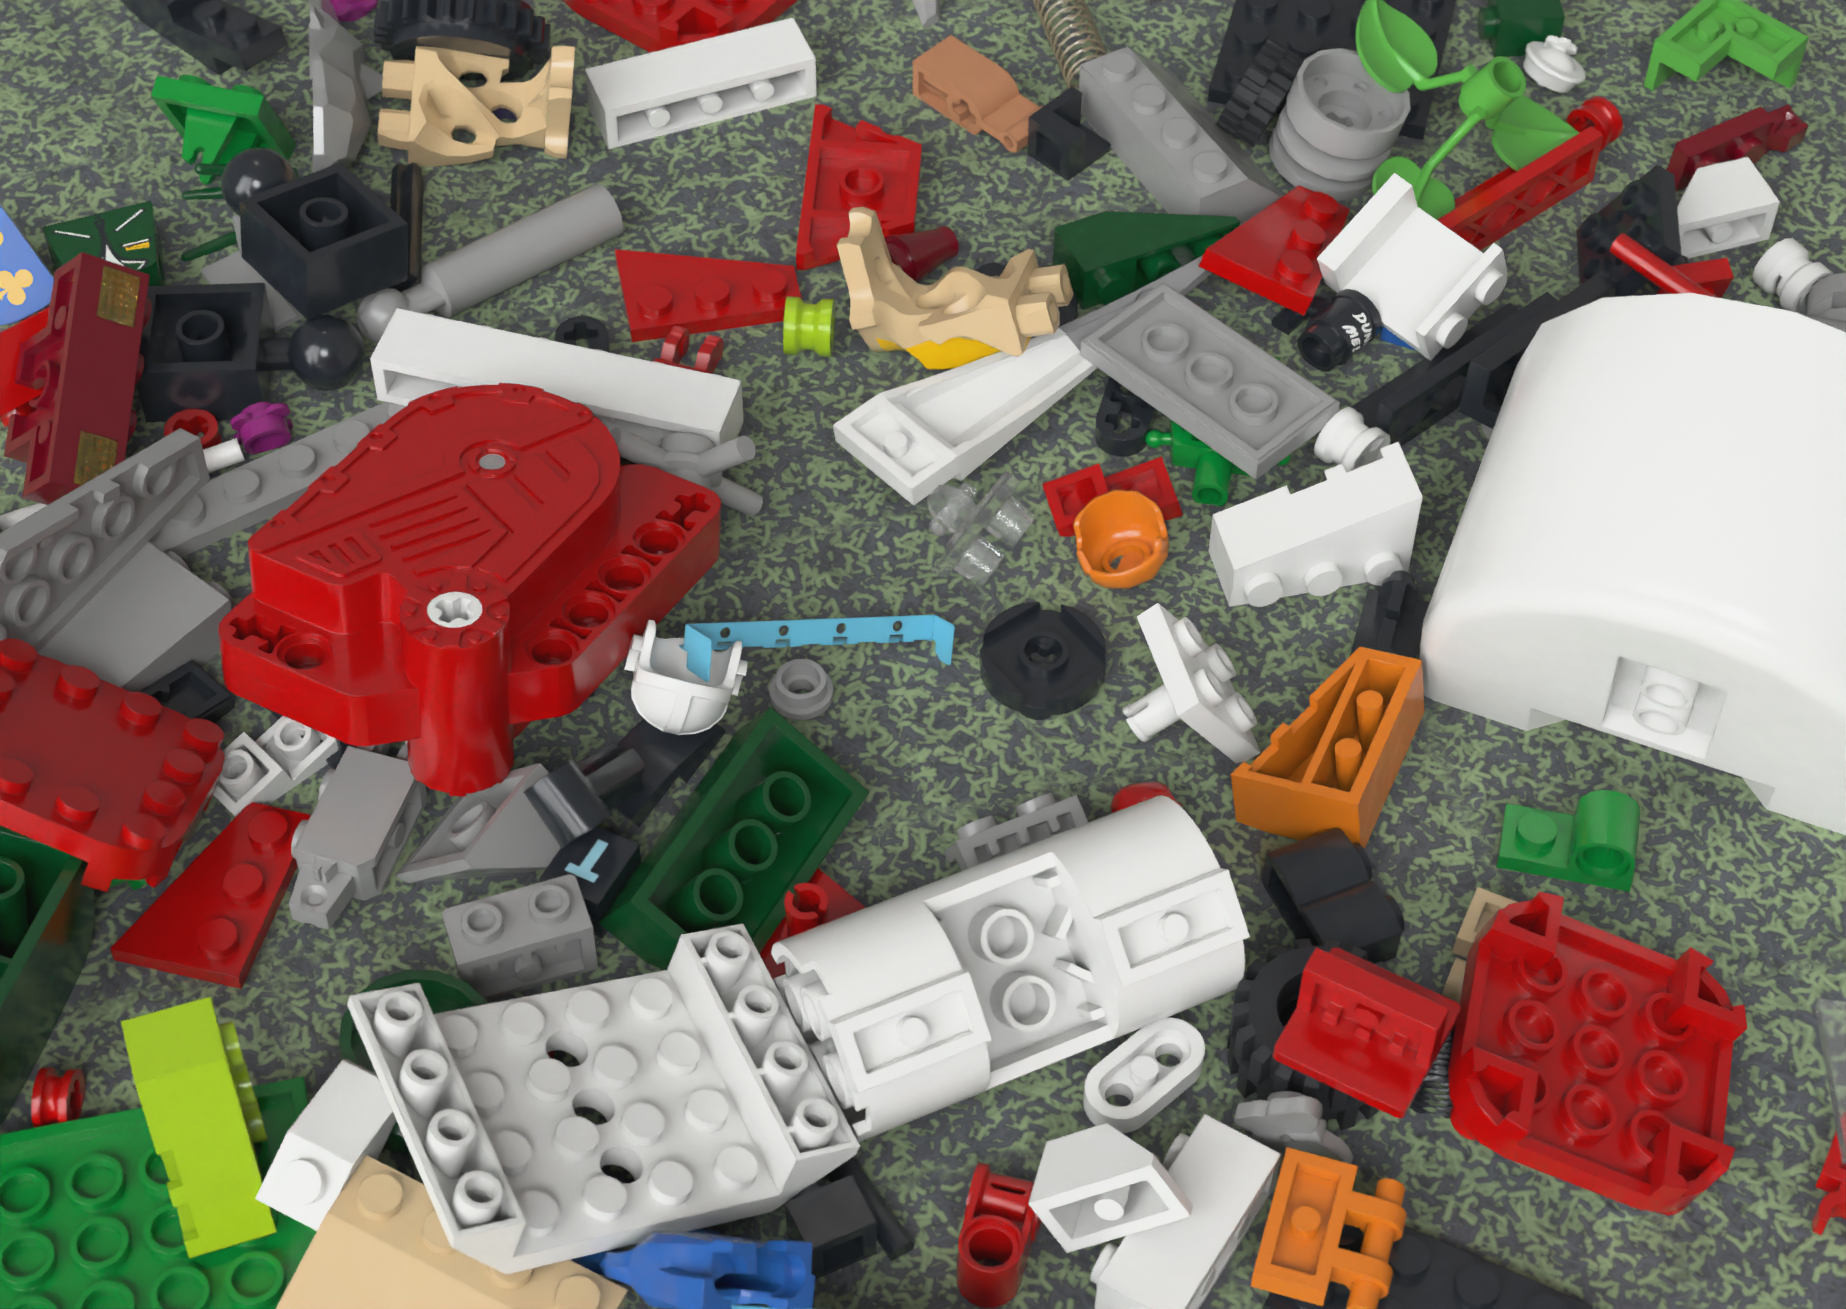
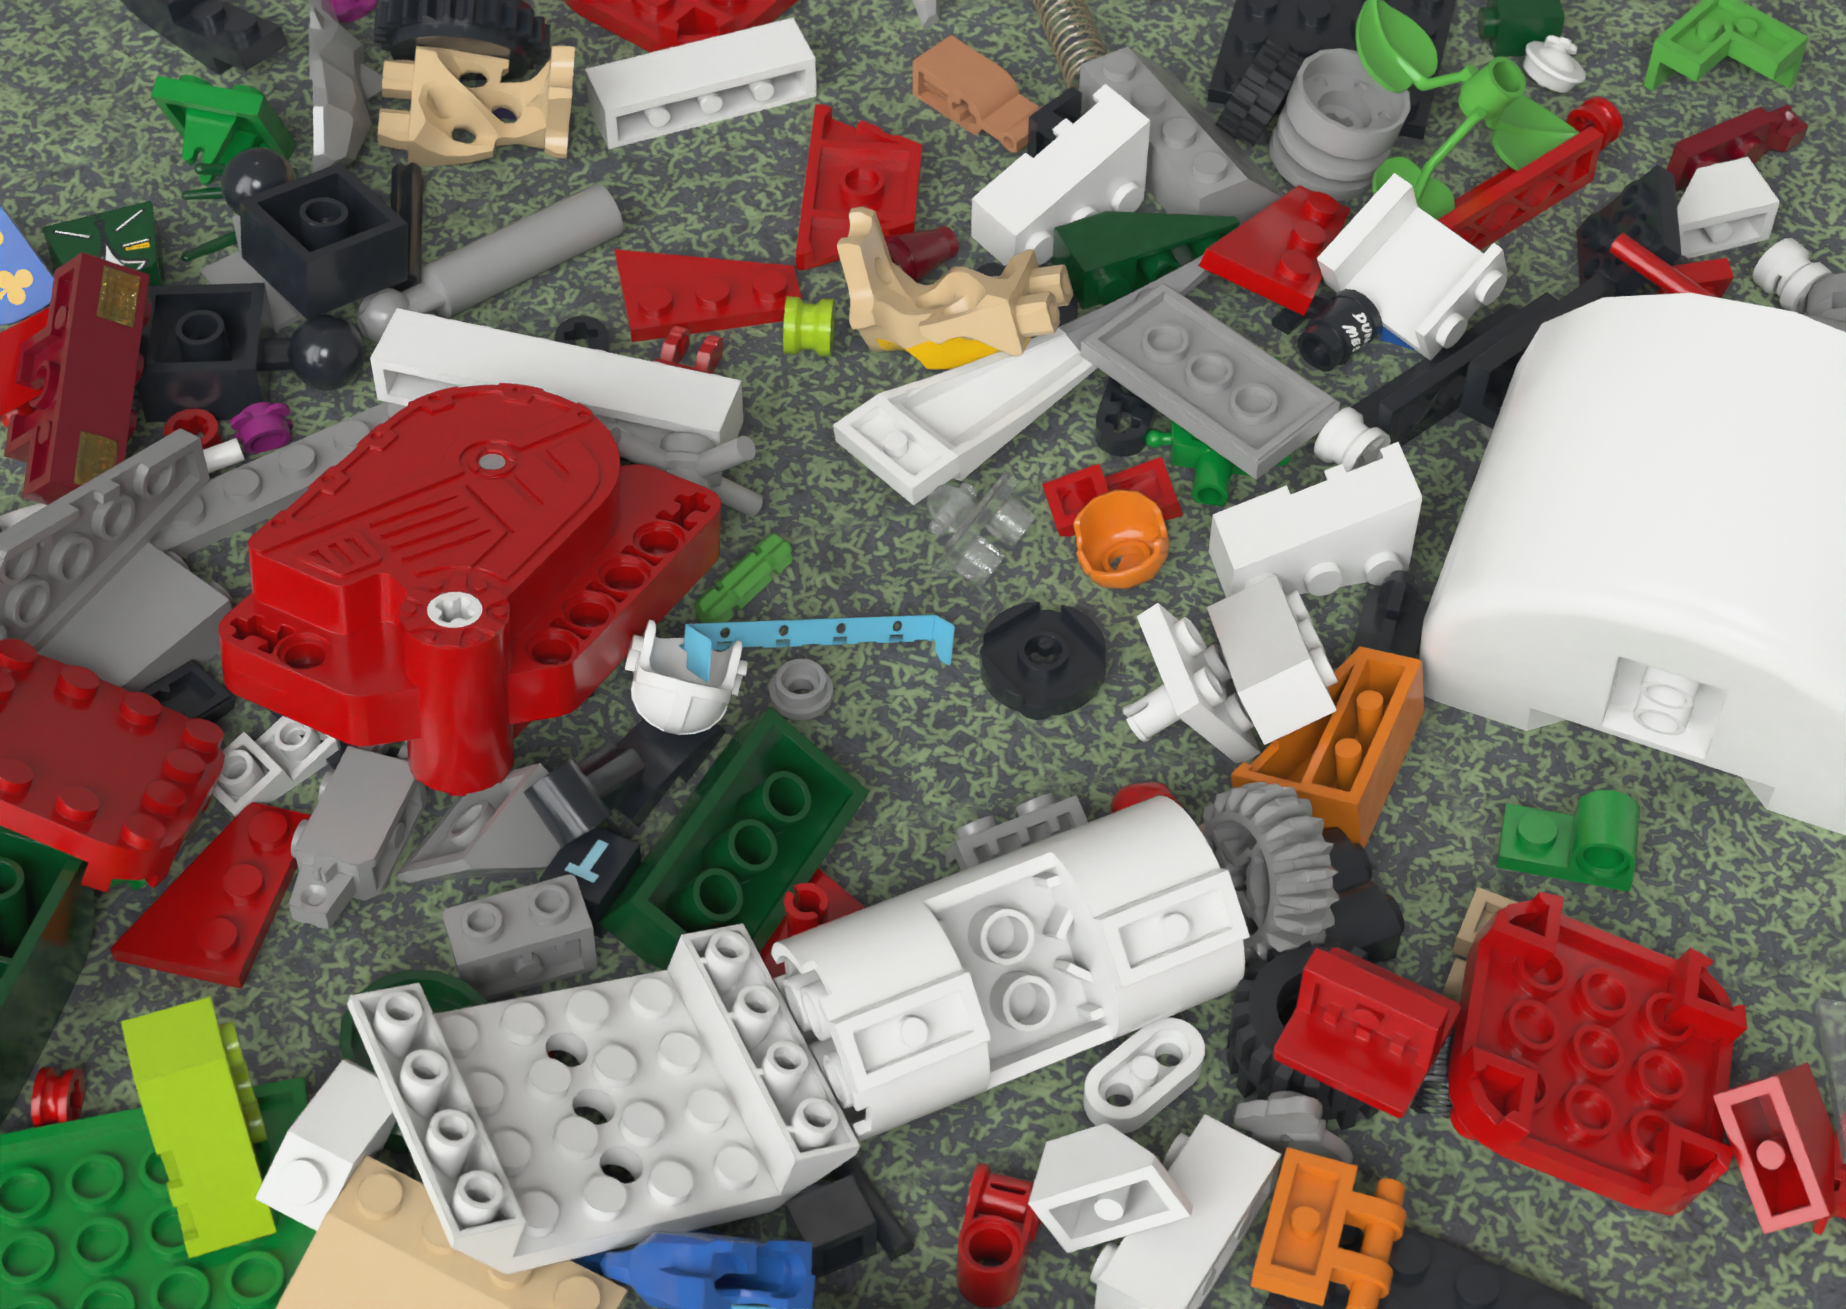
none -> bright green axle [694,534,793,623]
none -> white wedge [971,84,1150,265]
none -> light grey gear [1197,782,1339,966]
none -> white brick [1207,574,1338,745]
none -> red slope [1713,1062,1835,1234]

